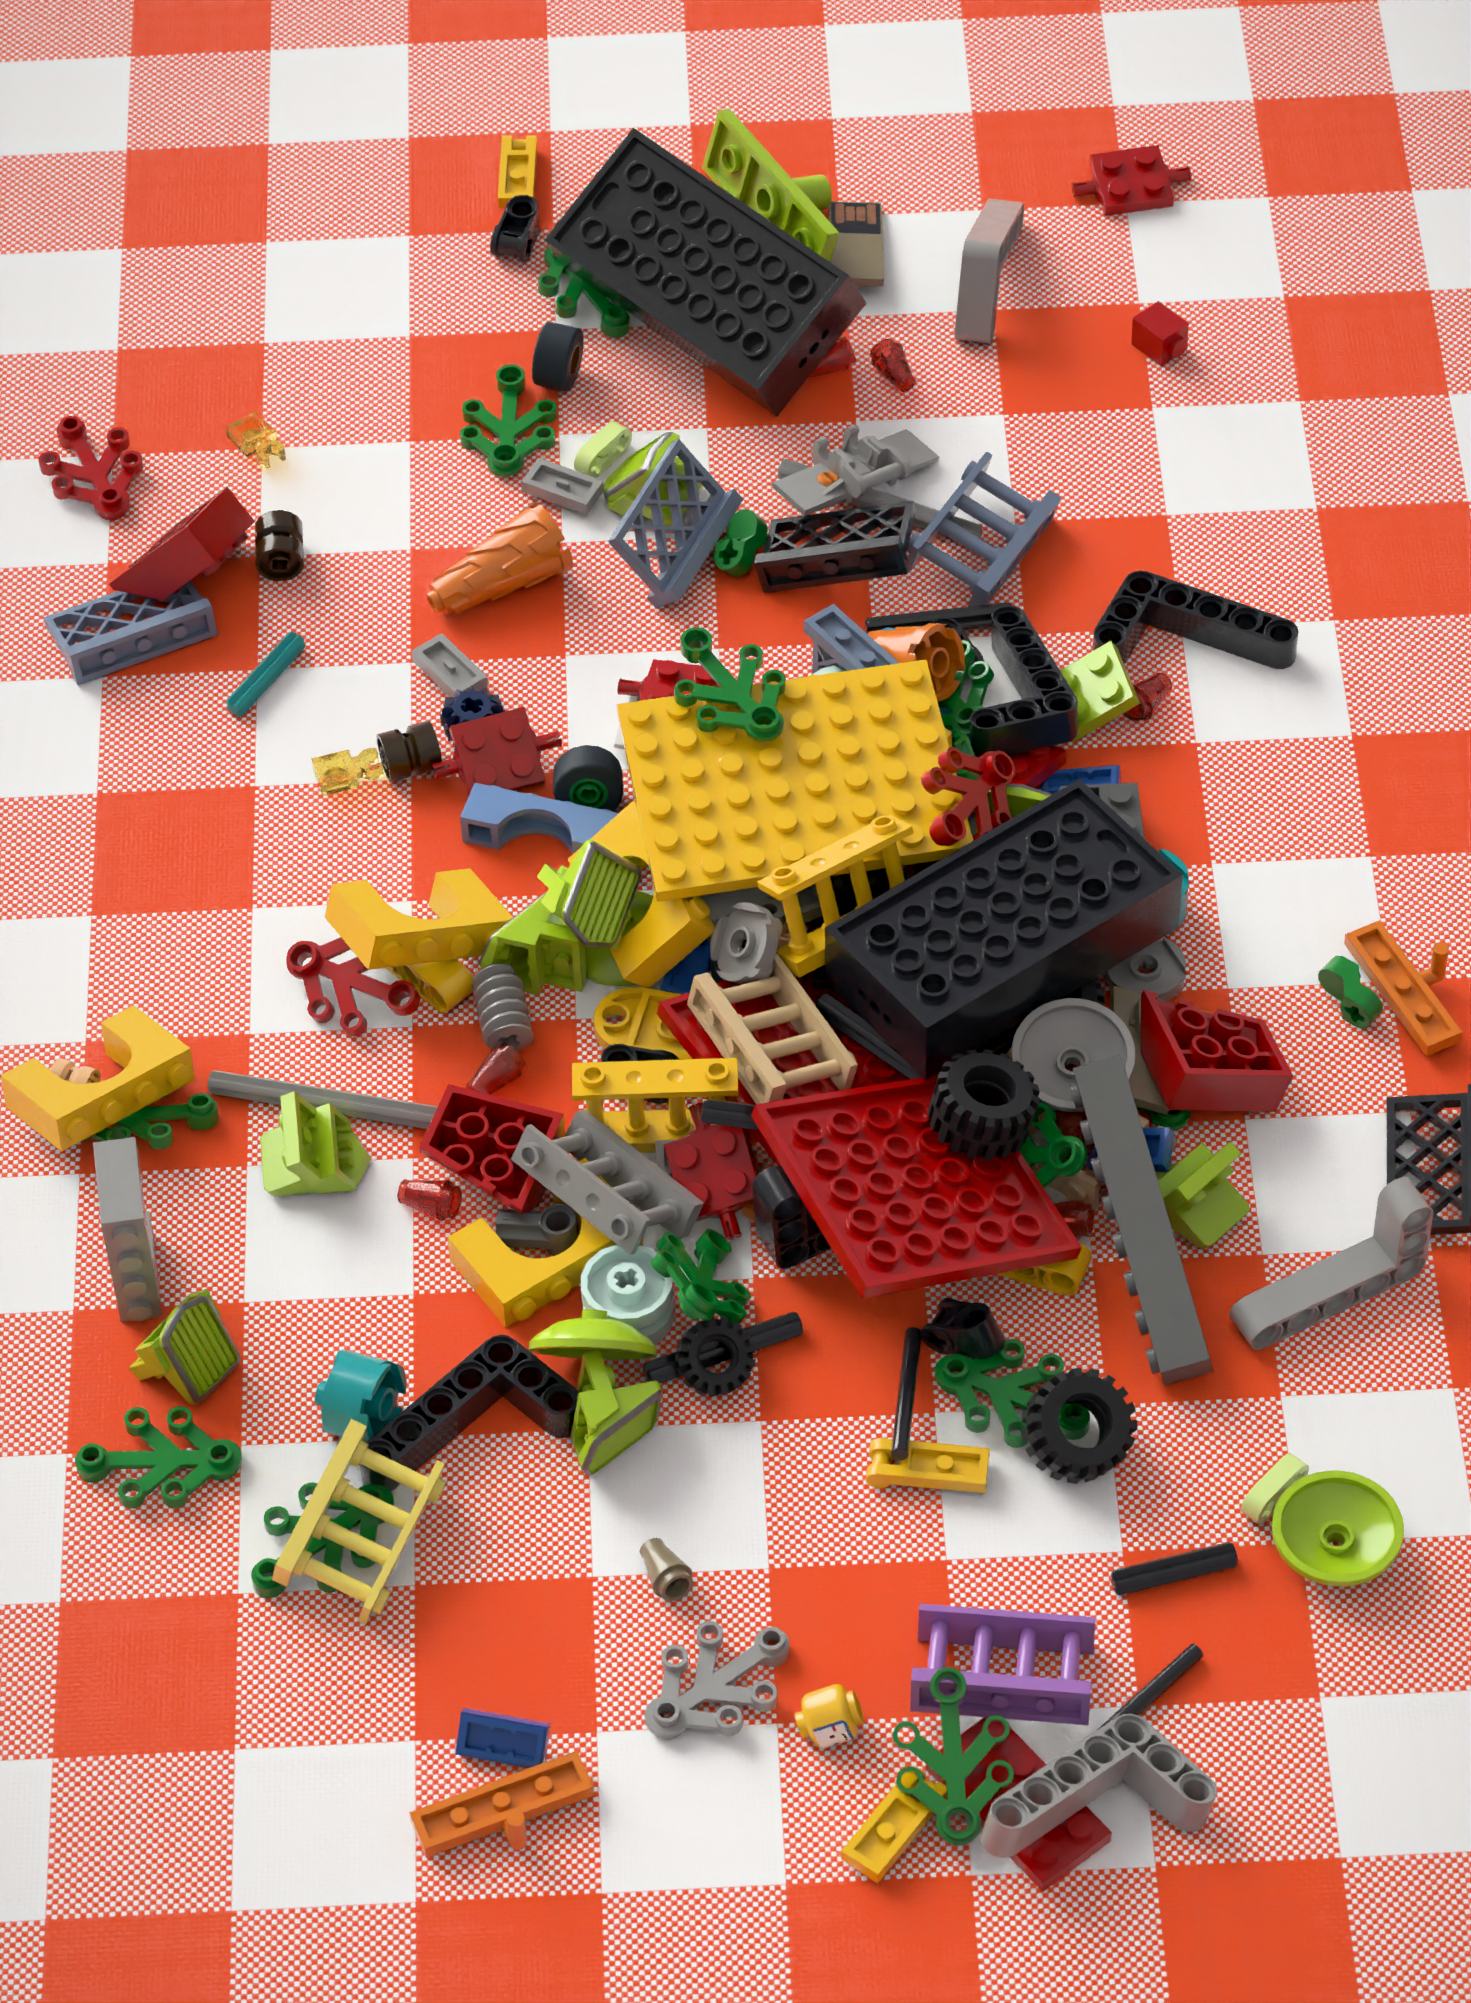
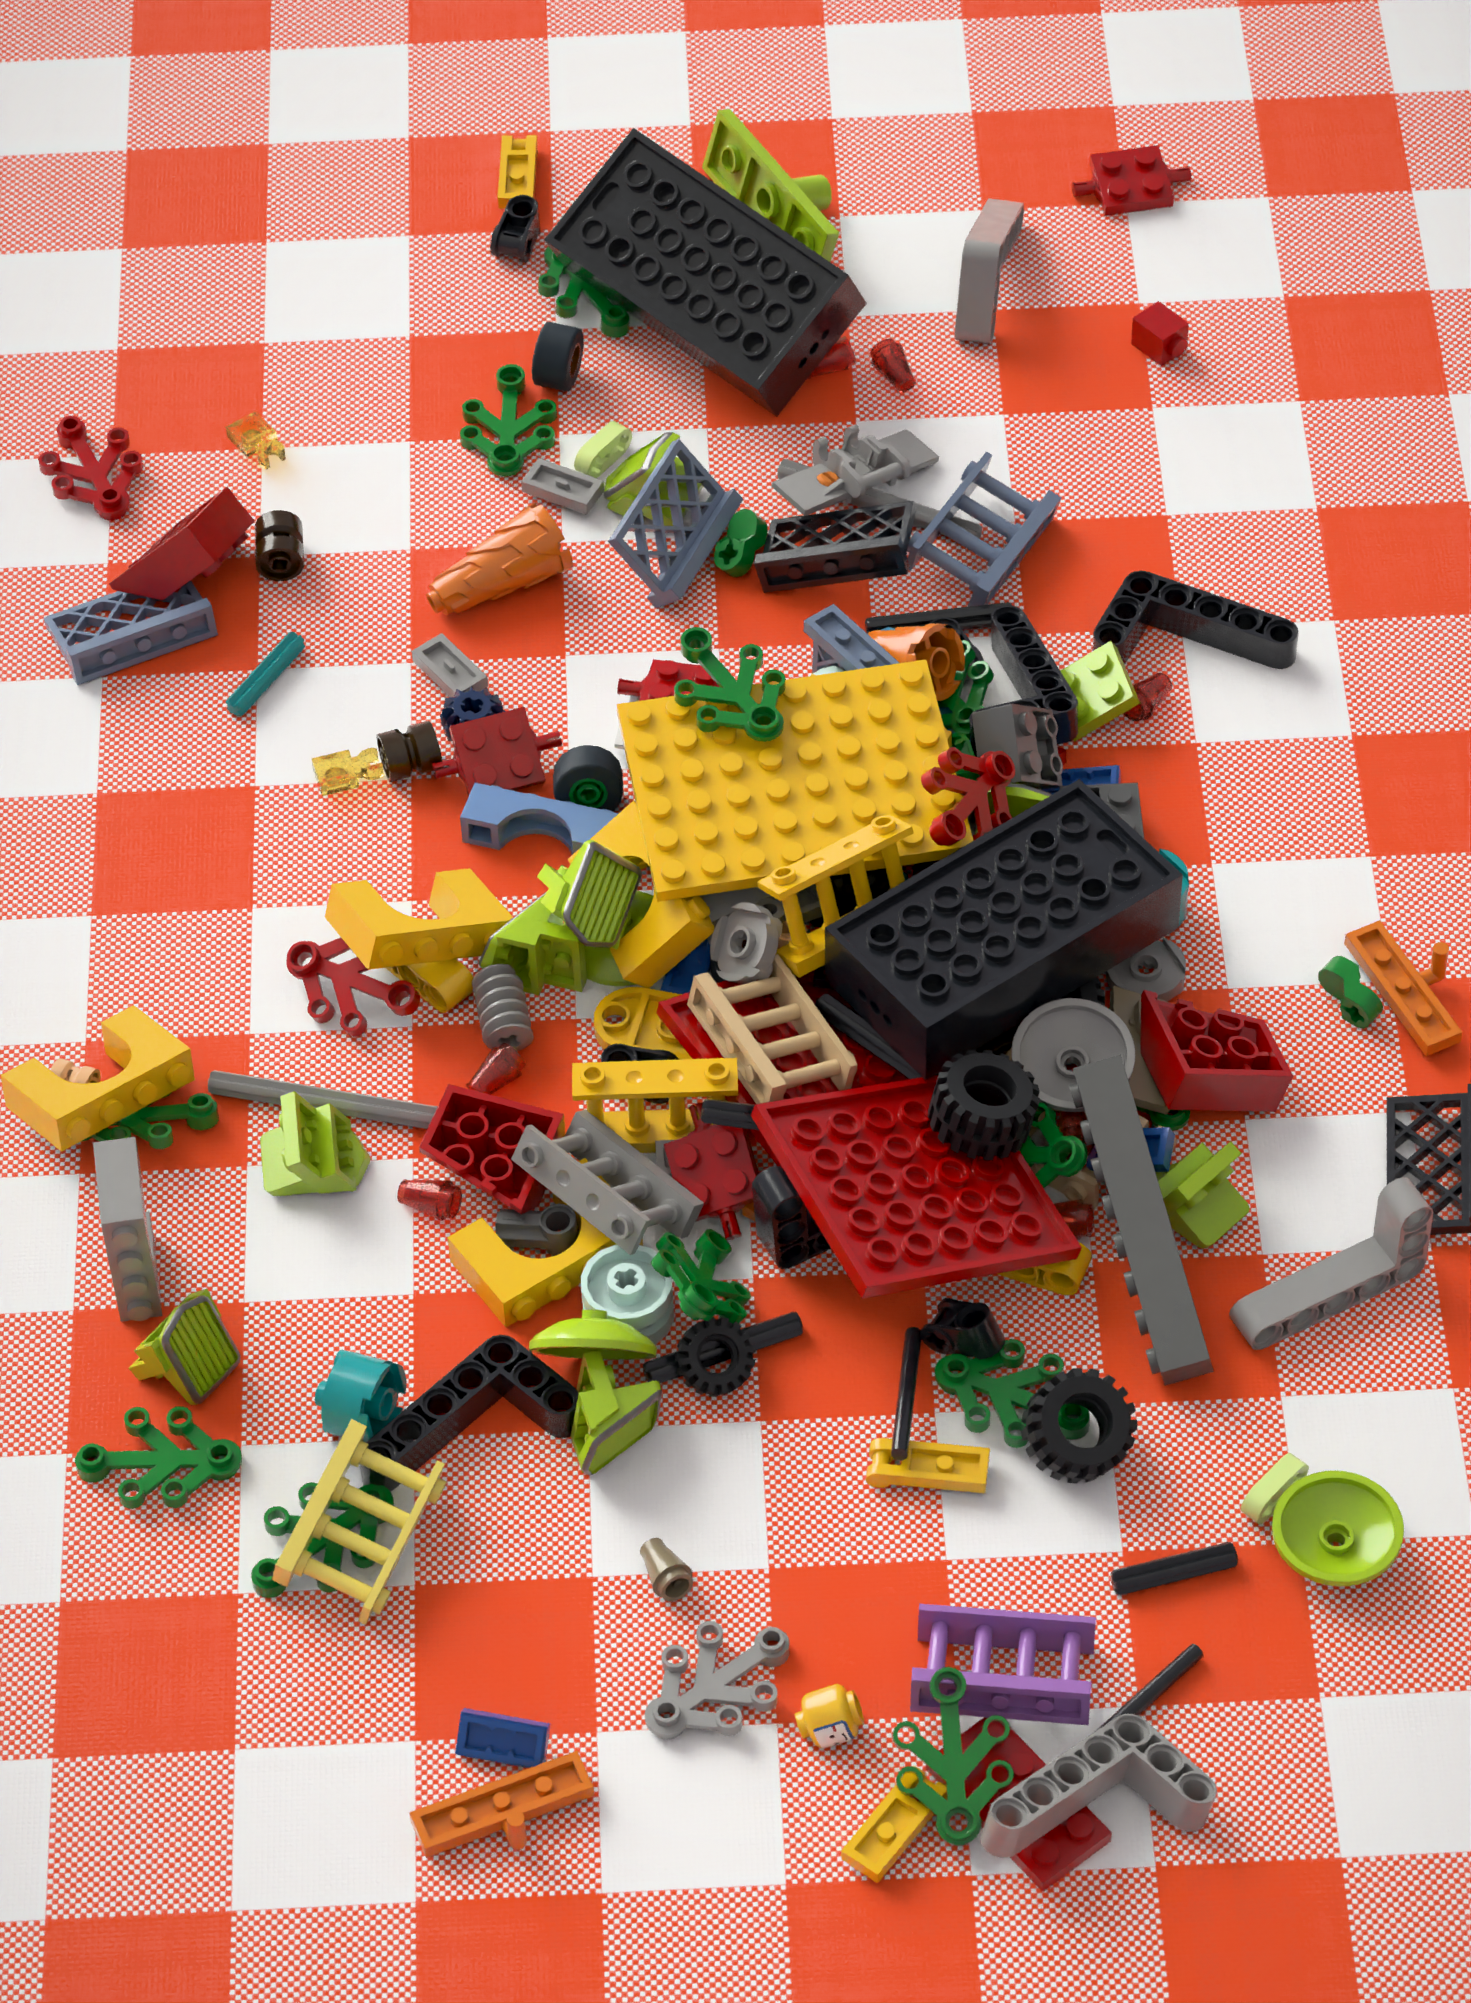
dark tan piece [829,201,884,287] -> none
none -> dark grey slope [972,704,1063,789]

